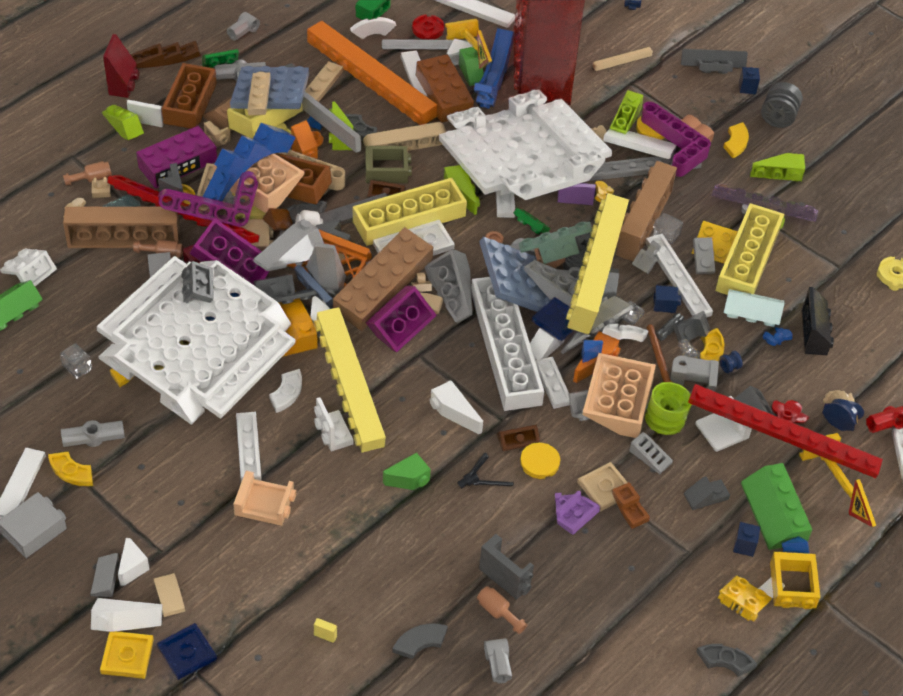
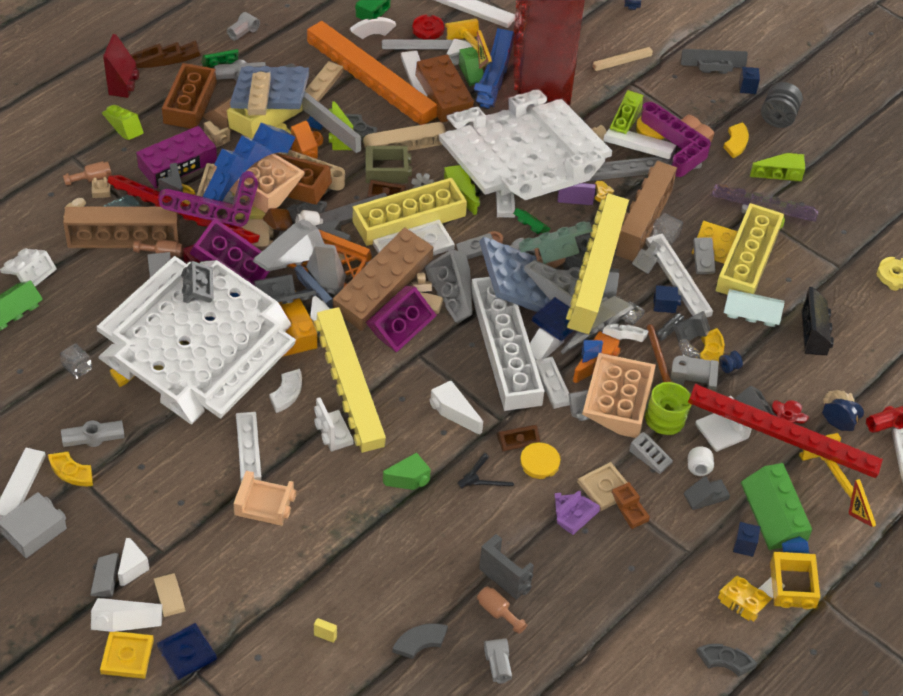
white slope [127,100,164,127] -> none
blue piece [763,328,793,346] -> none
none -> light grey plant [411,173,434,189]
none -> light grey plate [456,233,493,259]
none -> white head [688,446,714,476]

